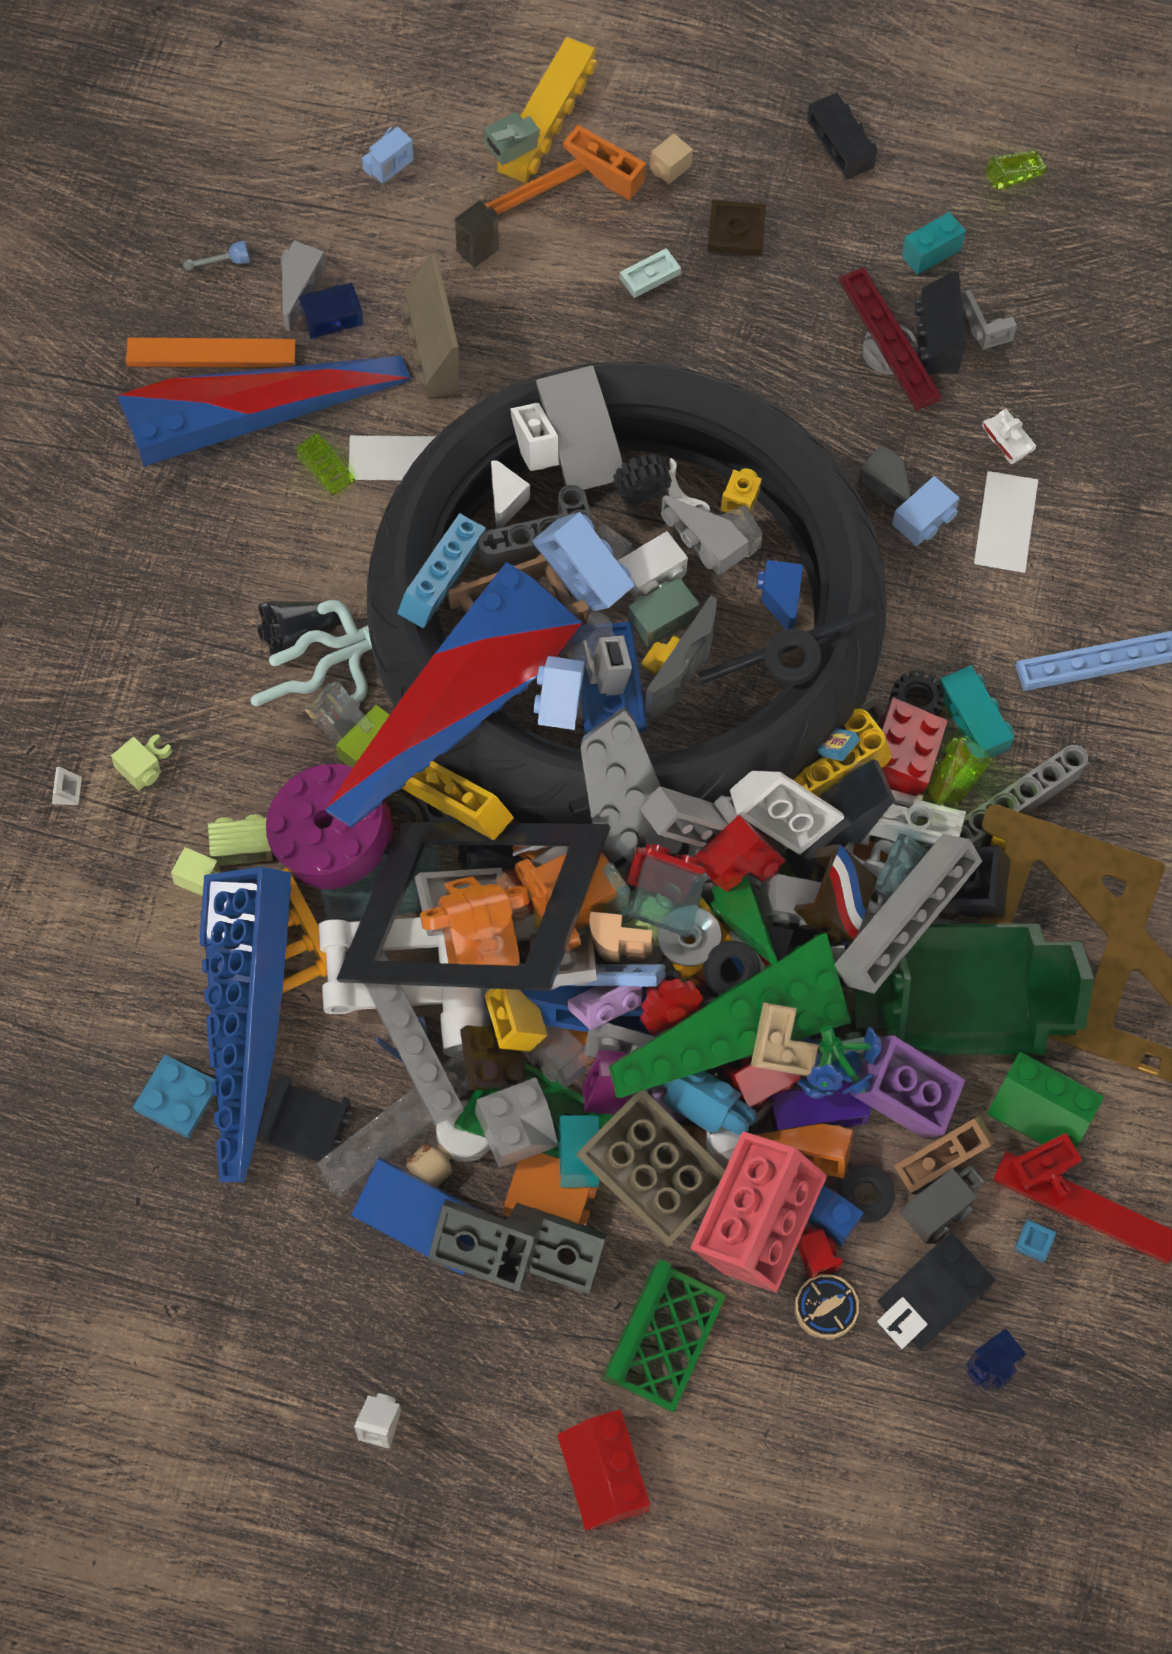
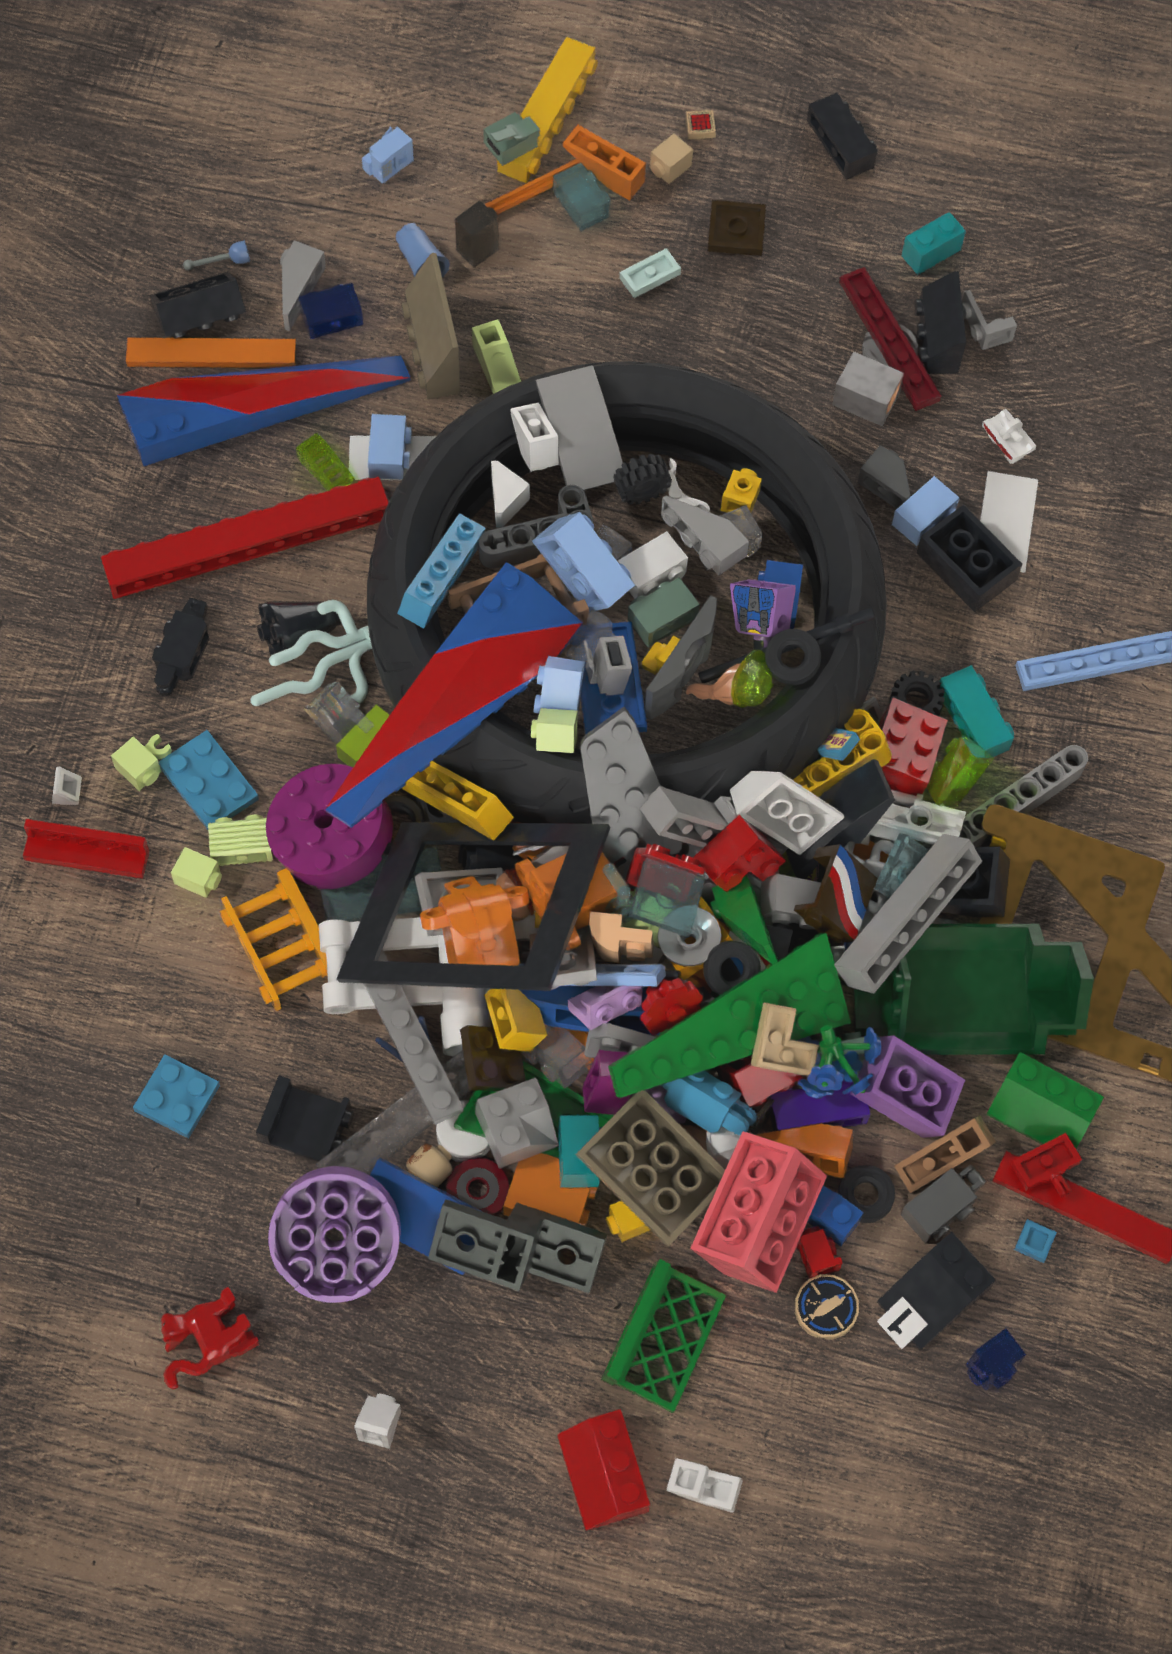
blue wedge [200,867,291,1183] -> none
clear neon green slope [985,150,1048,190] -> none
none -> red fence [23,819,150,879]
none -> red brick [100,476,389,599]
none -> black slope [149,271,246,338]
none -> black hinge [152,597,210,696]
none -> dark azure plate [159,730,259,830]
none -> red animal [161,1287,259,1389]
none -> medium lavender brick [268,1166,401,1303]
none -> light blue brick [368,414,412,479]
none -> medium blue plant [396,223,450,277]
none -> dark red tile [446,1158,509,1216]
none -> yellowish green slope [472,319,521,394]
none -> yellowish green brick [531,708,578,753]
none -> clear light blue brick [553,162,611,231]
none -> yellow brick [606,1201,650,1243]
none -> white slope [666,1458,743,1513]
none -> tile [686,110,716,140]
none -> clear neon green piece [686,649,773,708]
none -> torso [730,579,796,651]
none -> flat silver piece [832,352,904,426]
none -> black brick [917,504,1022,612]

